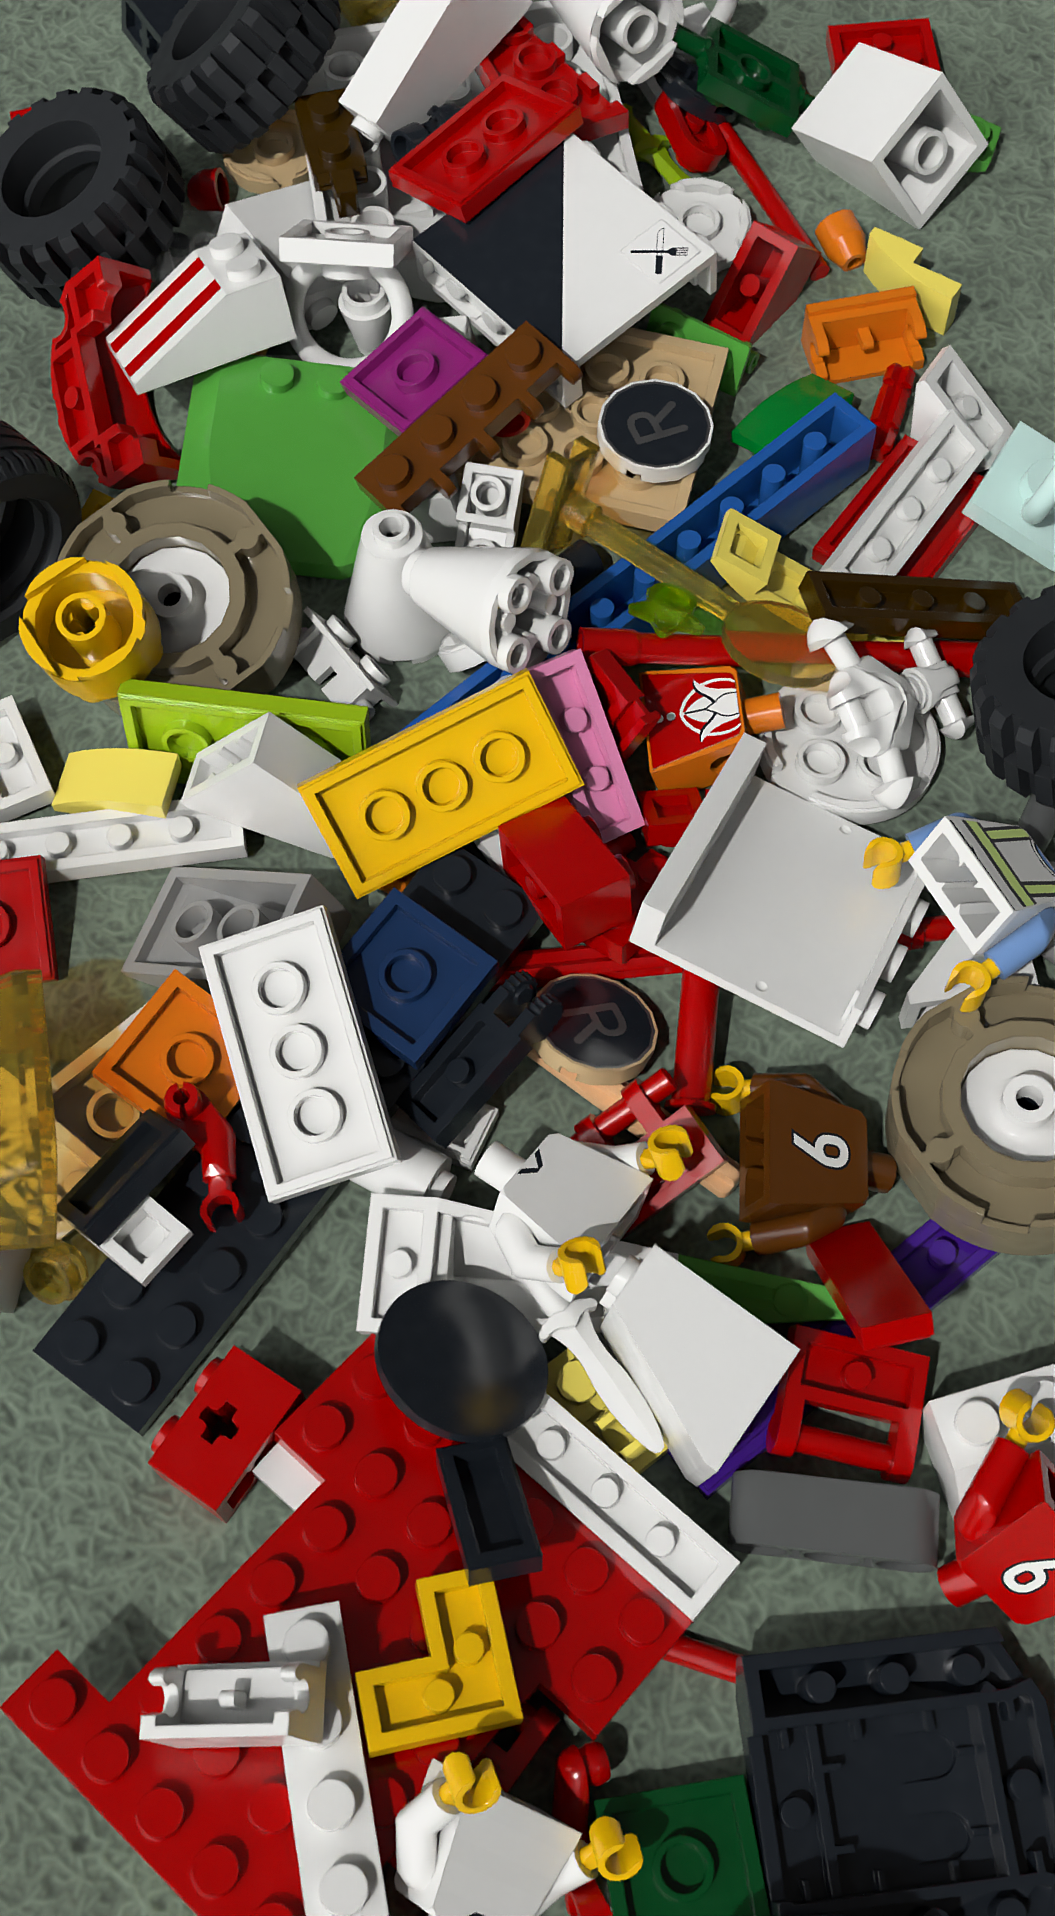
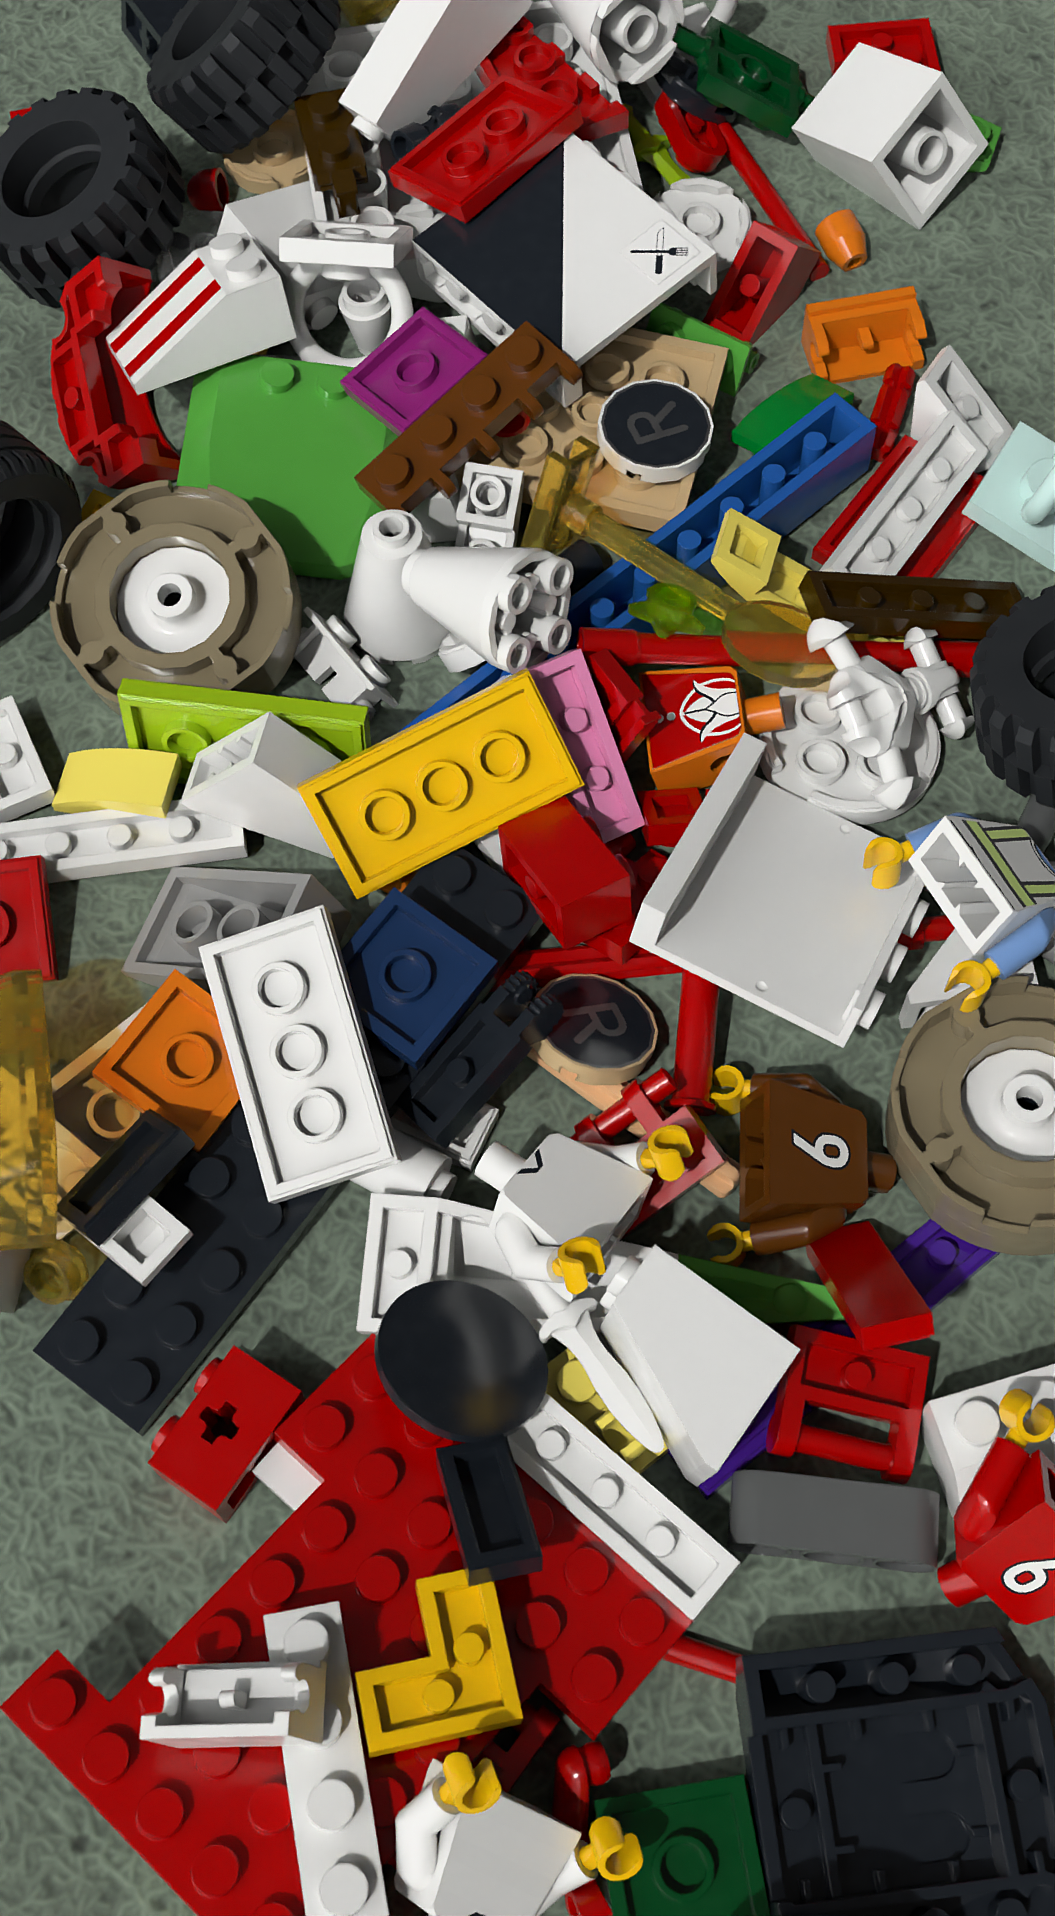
yellow brick [19,557,163,703] -> none
red arm [164,1081,245,1232] -> none
light yellow slope [863,227,962,336] -> none

